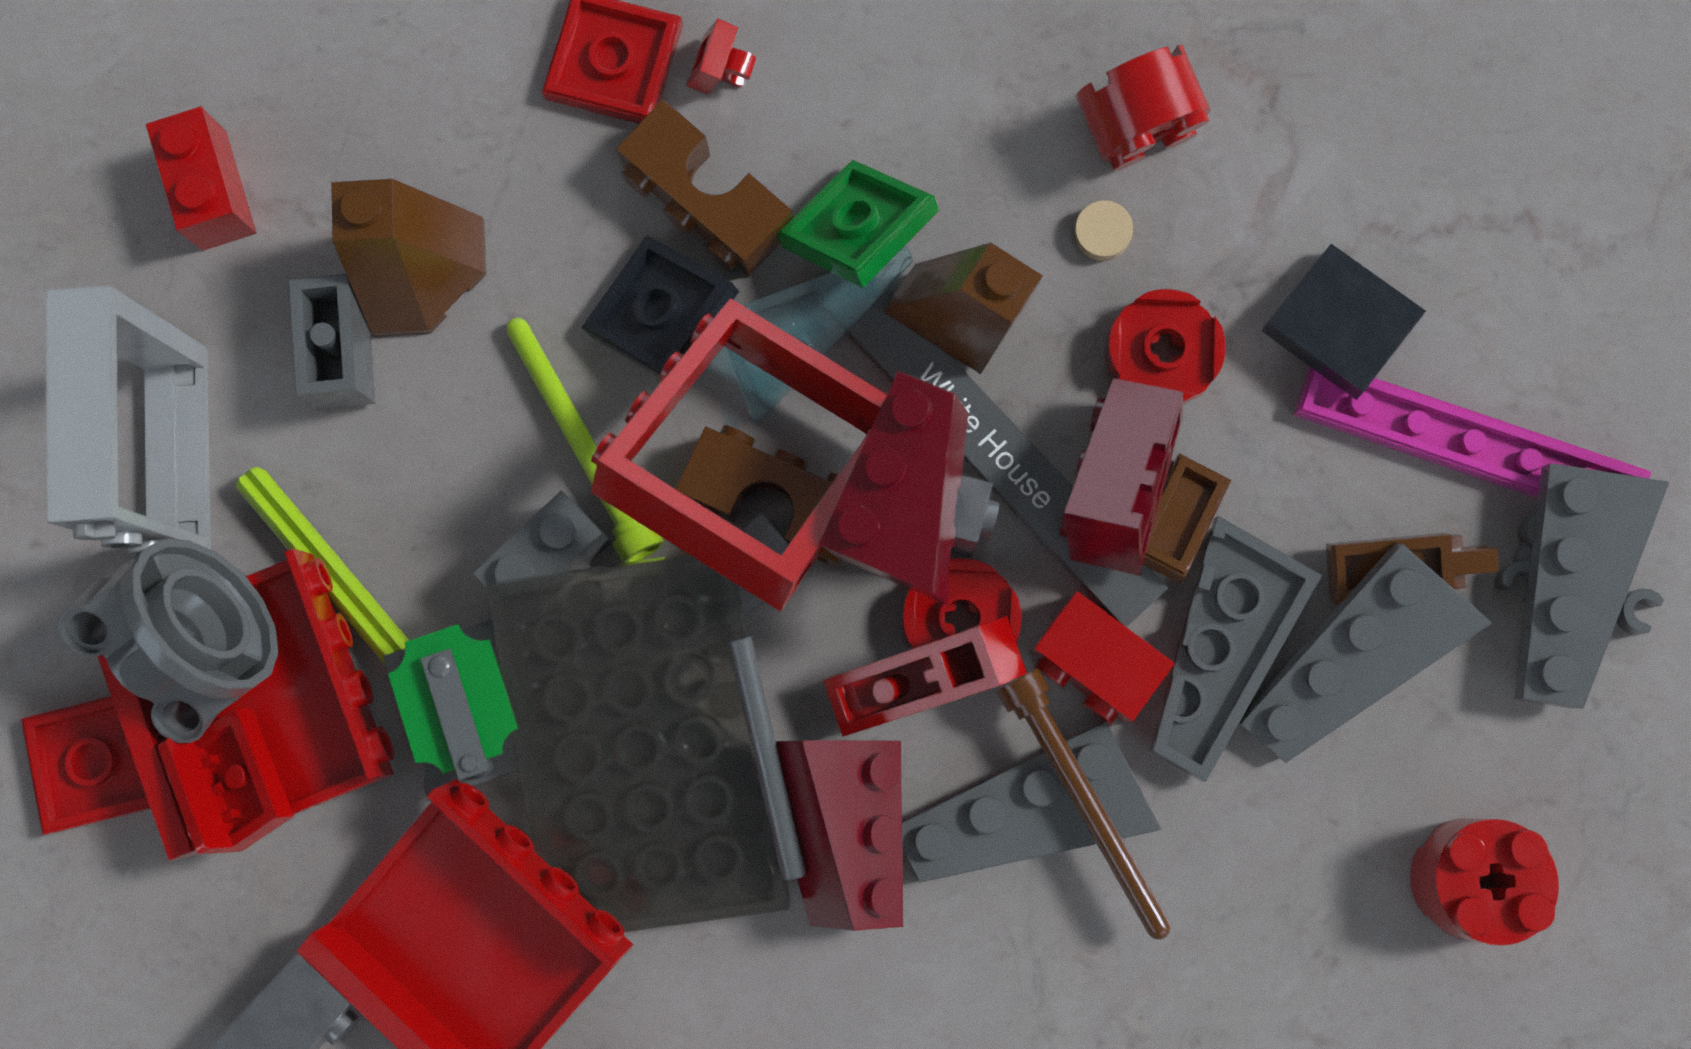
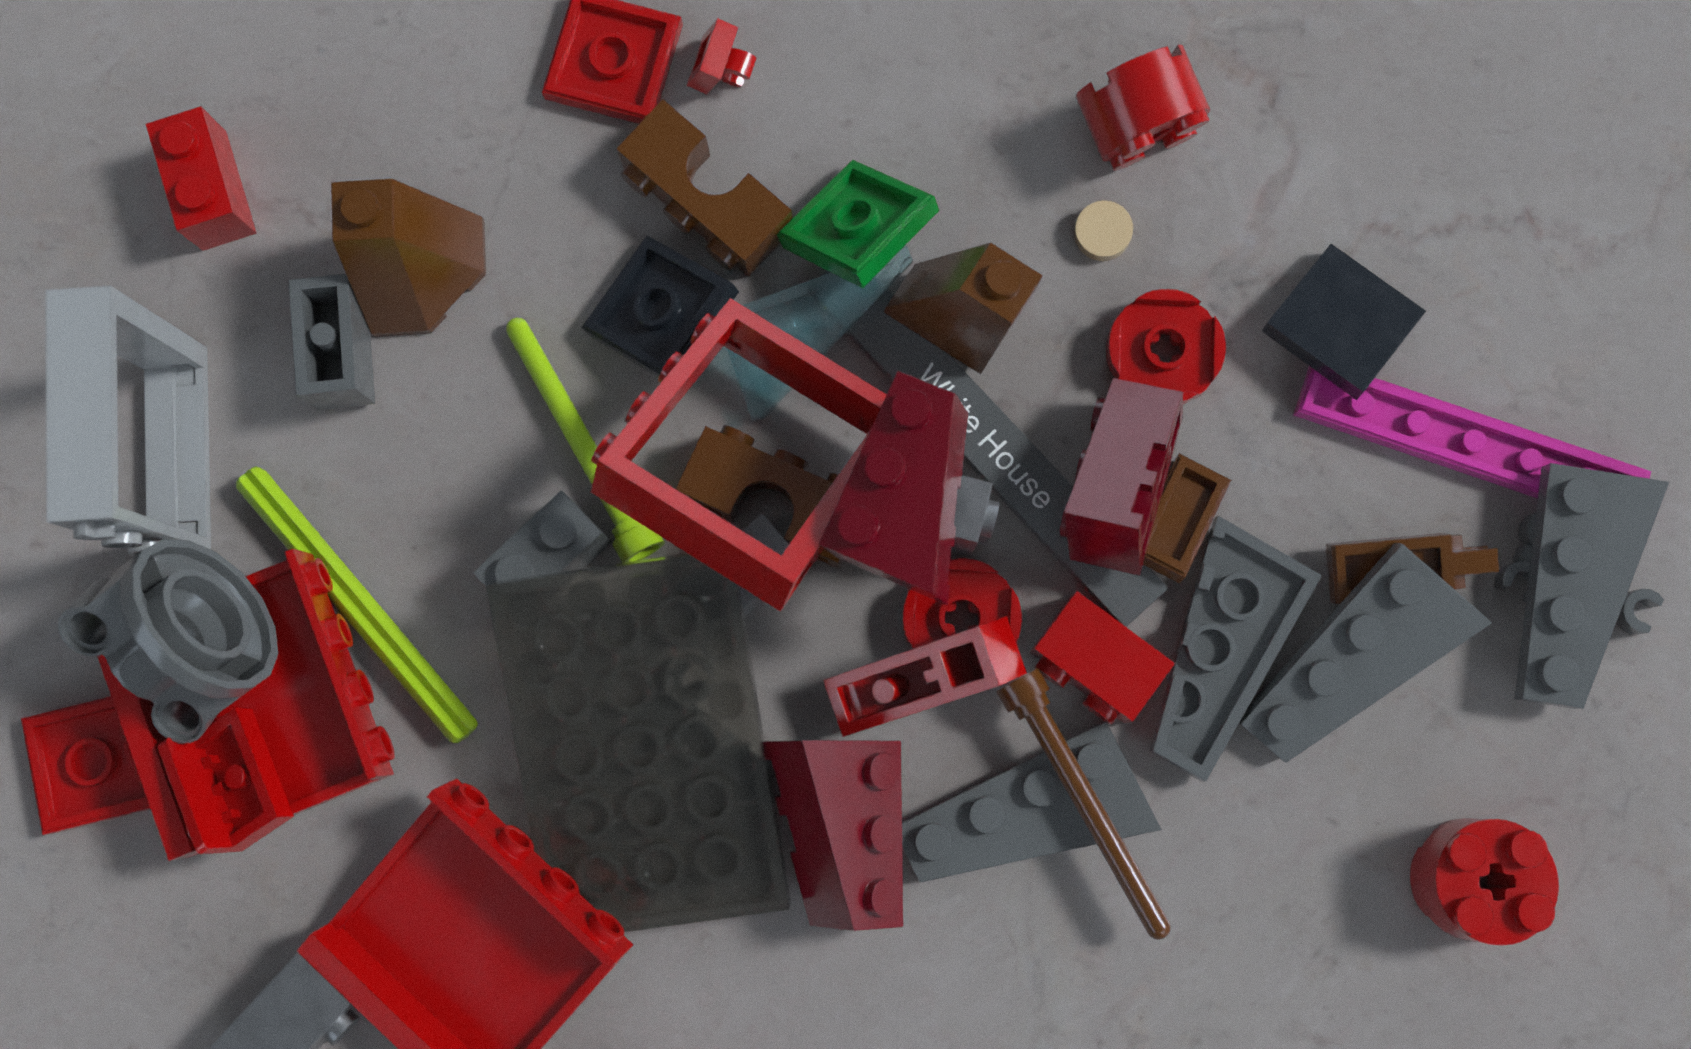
piece [383,616,548,802] -> none
dark grey bar [726,634,806,880] -> none

